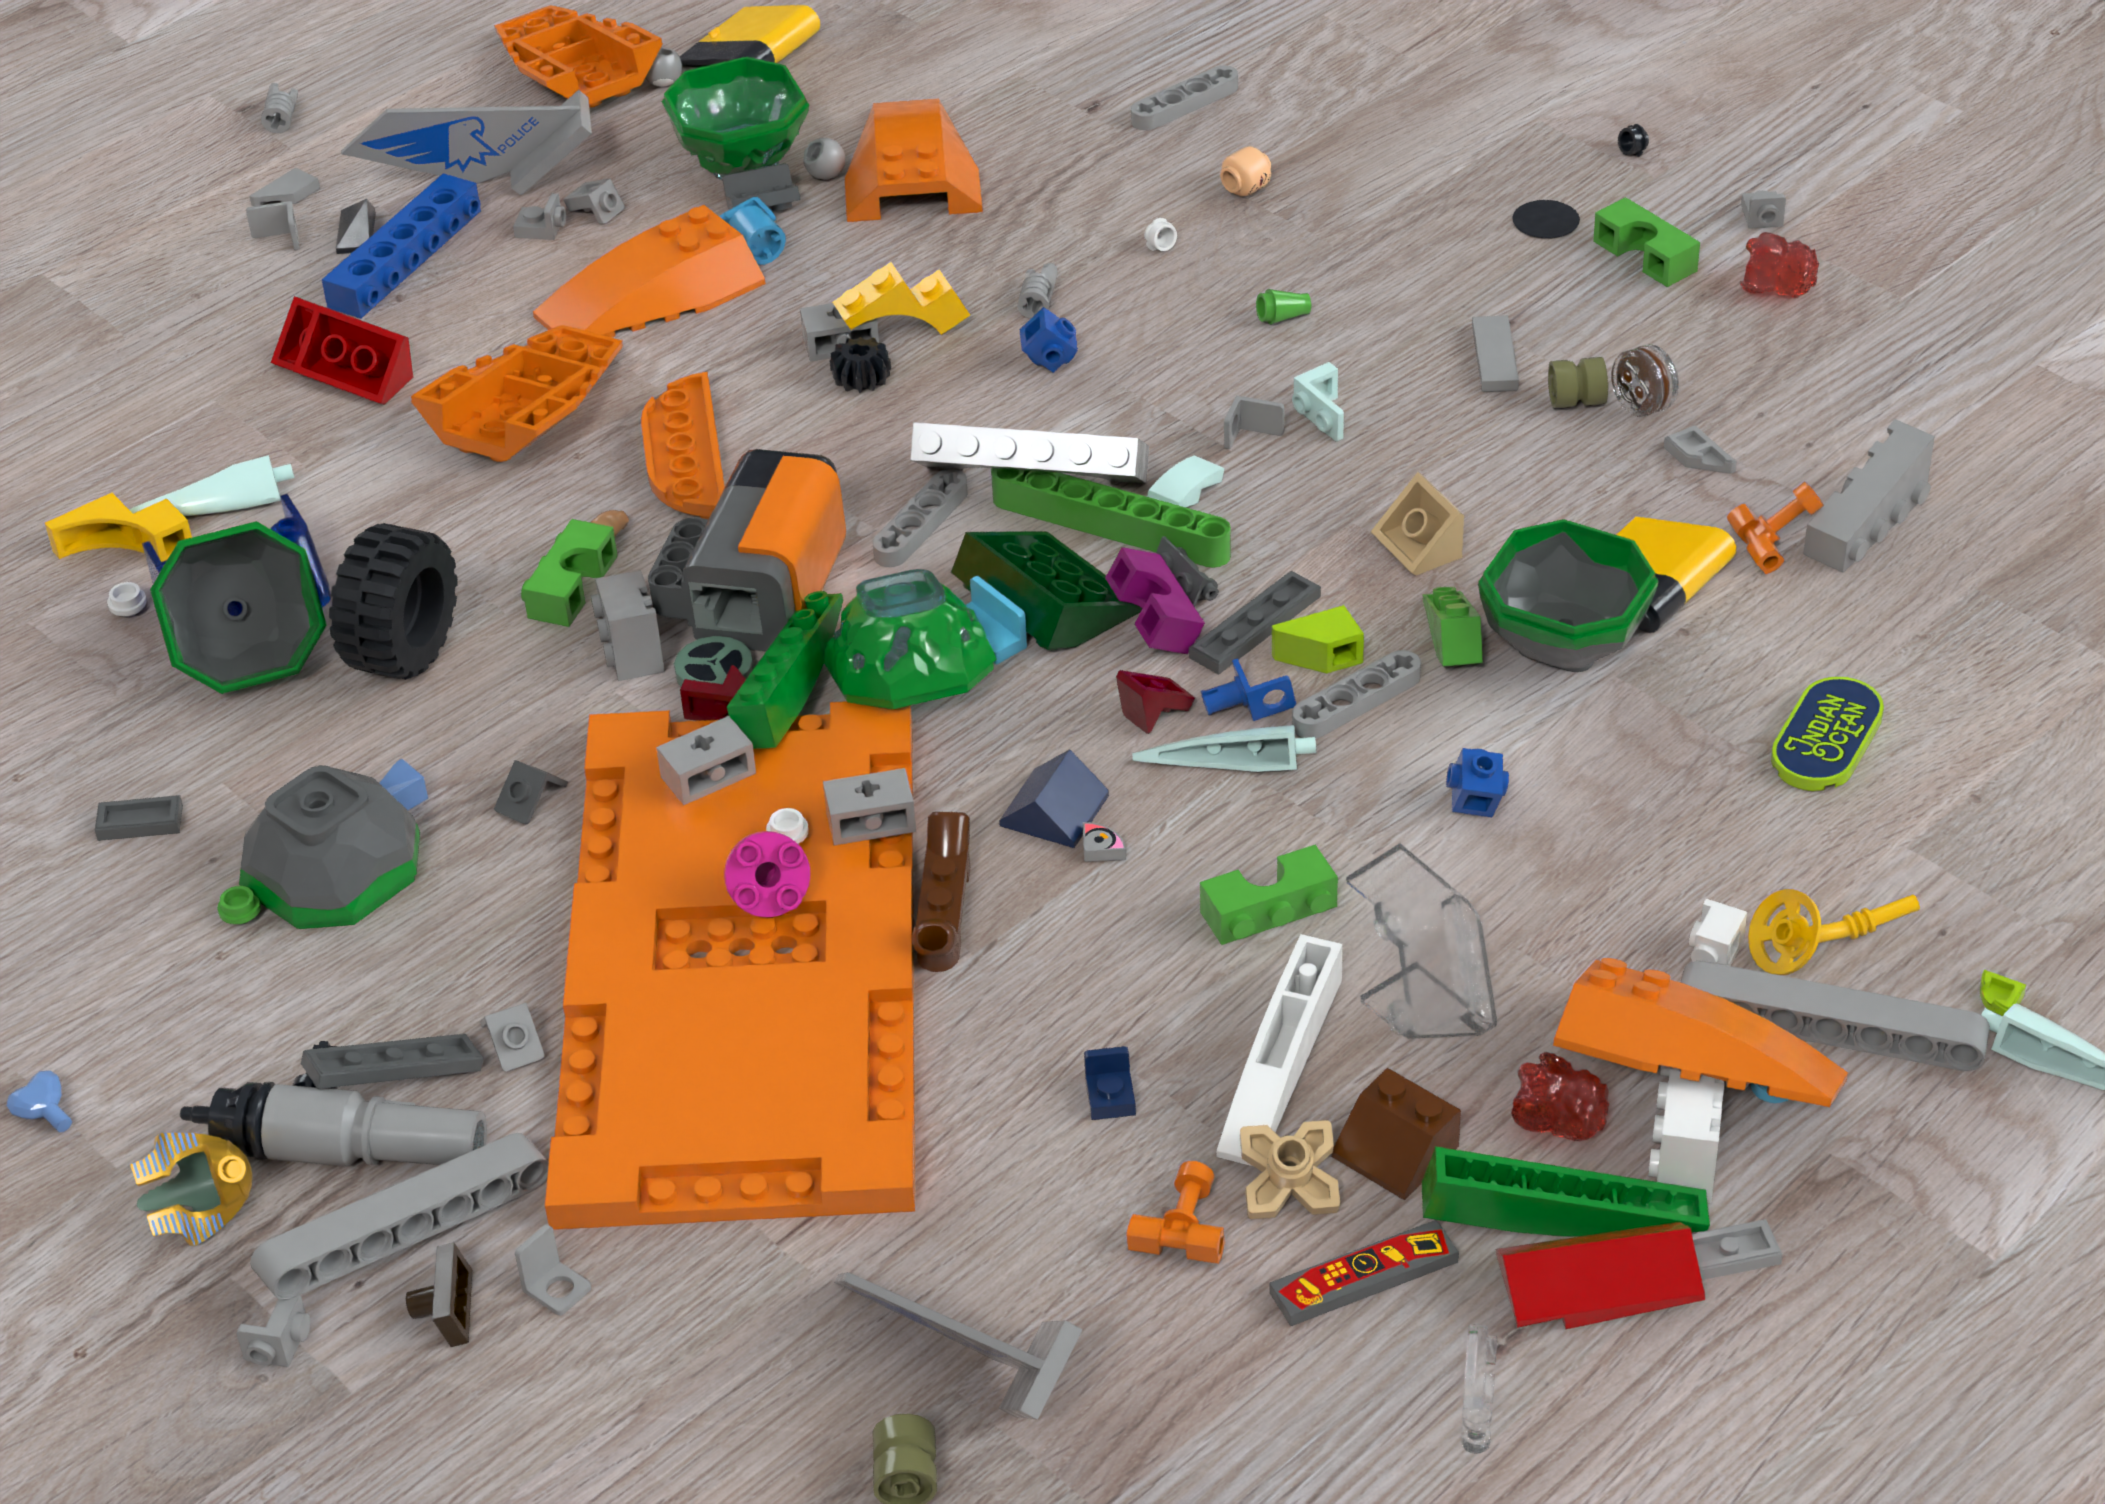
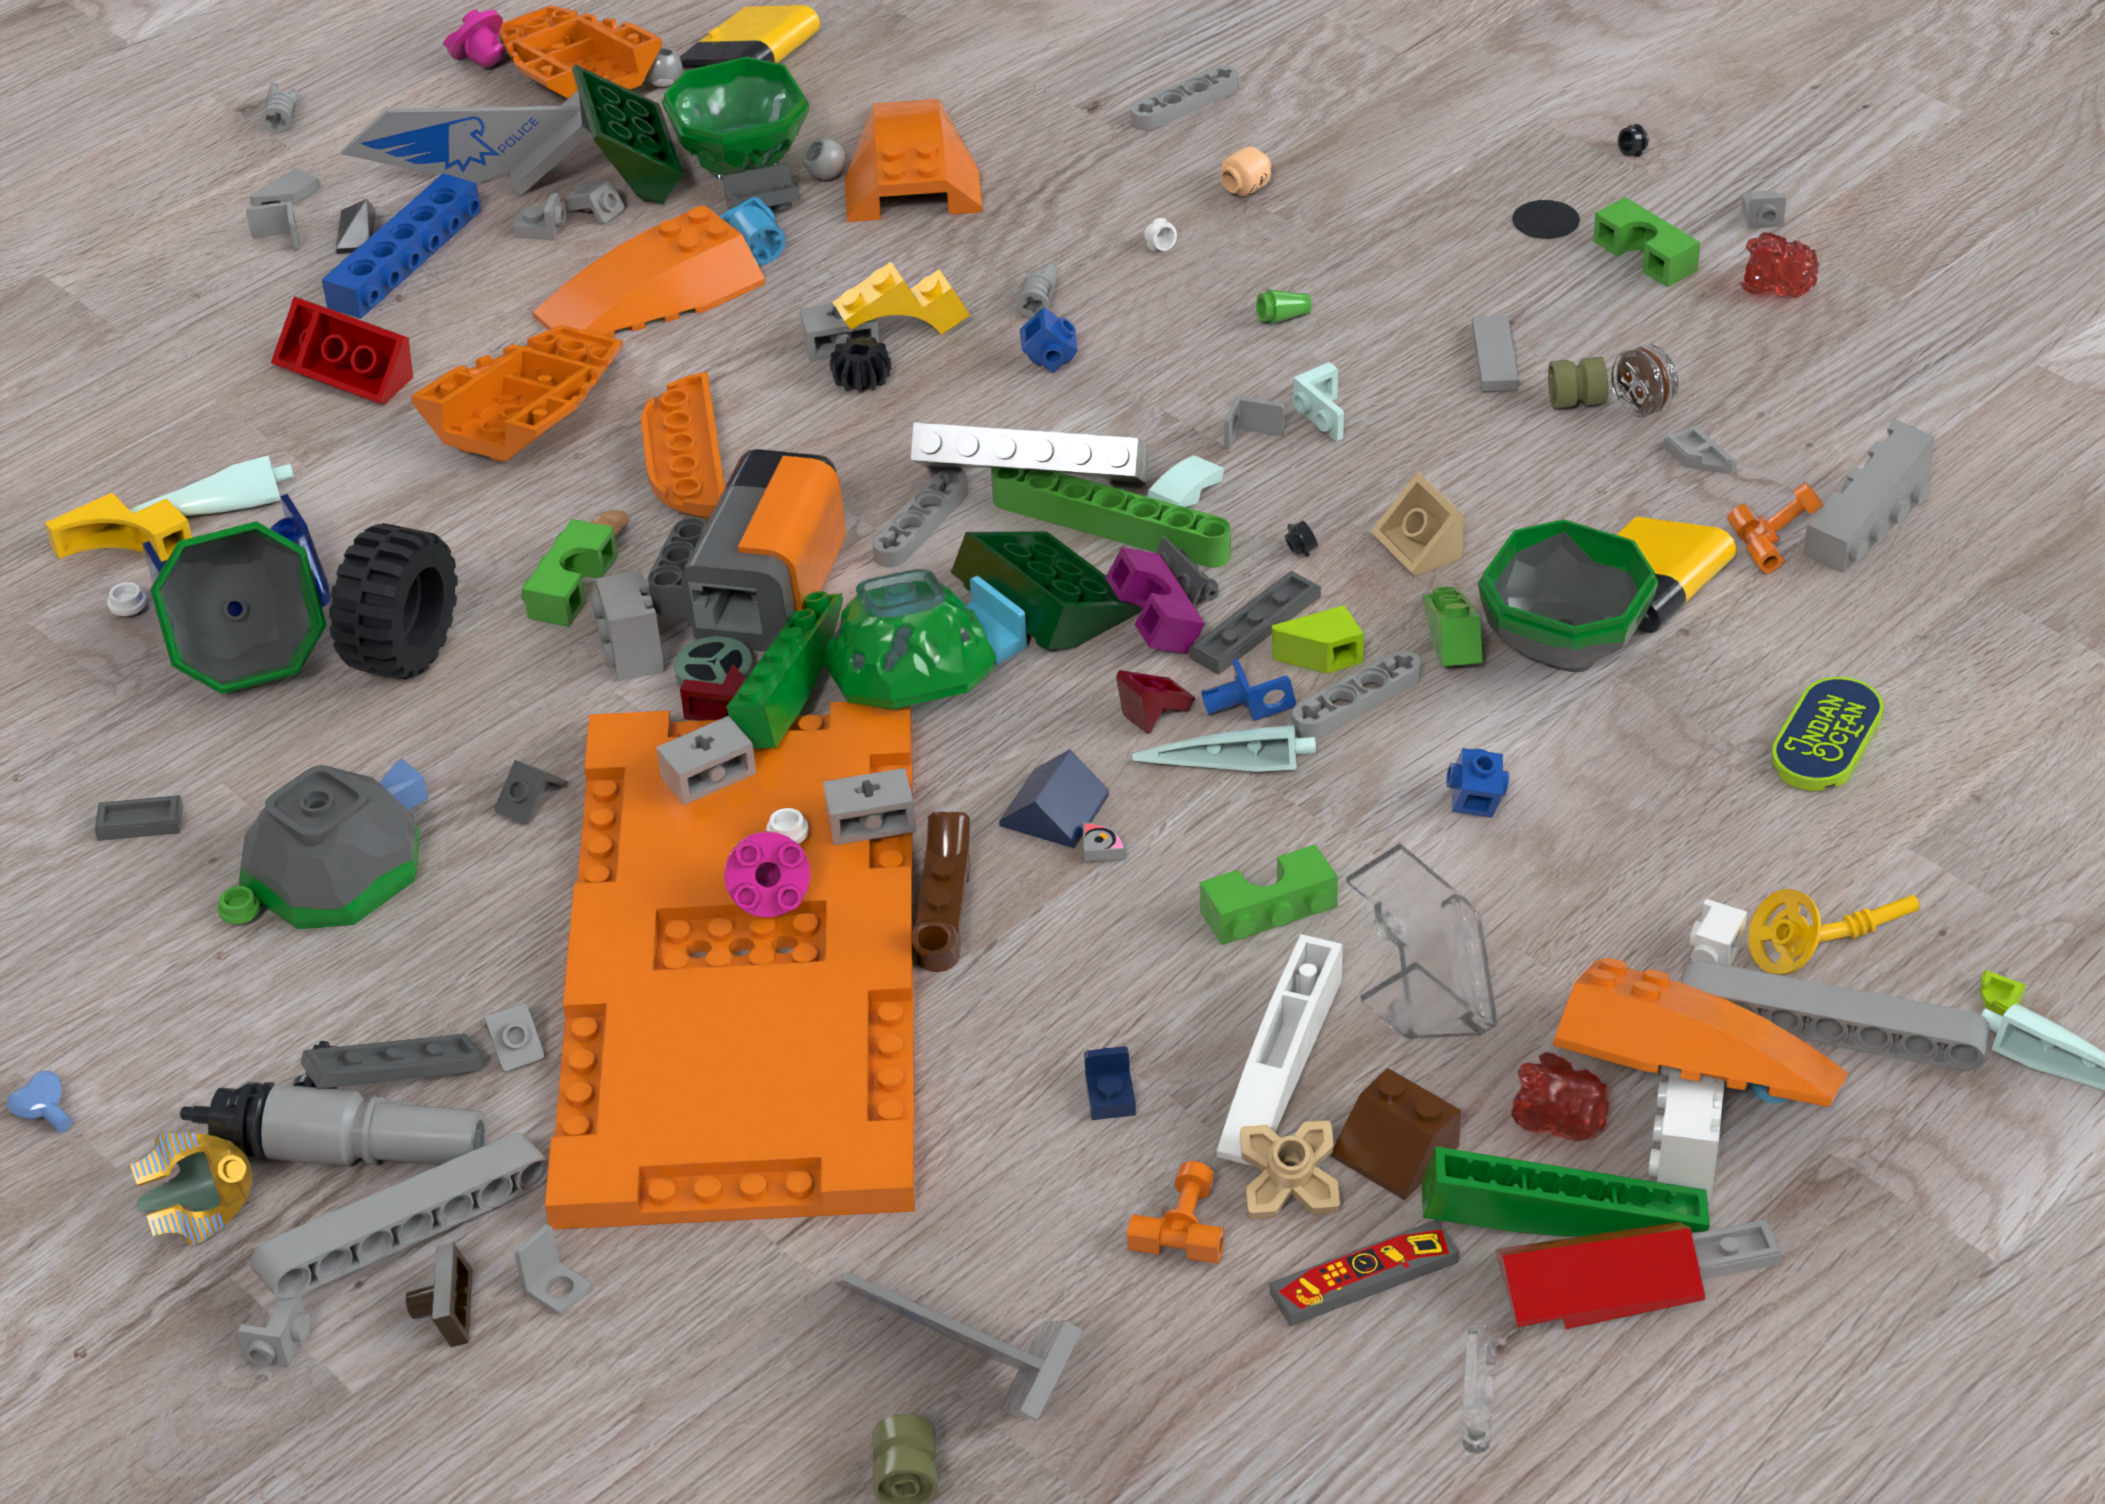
none -> dark pink plate [443,9,506,68]
none -> dark green slope [572,64,683,205]
none -> black plate [1284,520,1318,557]

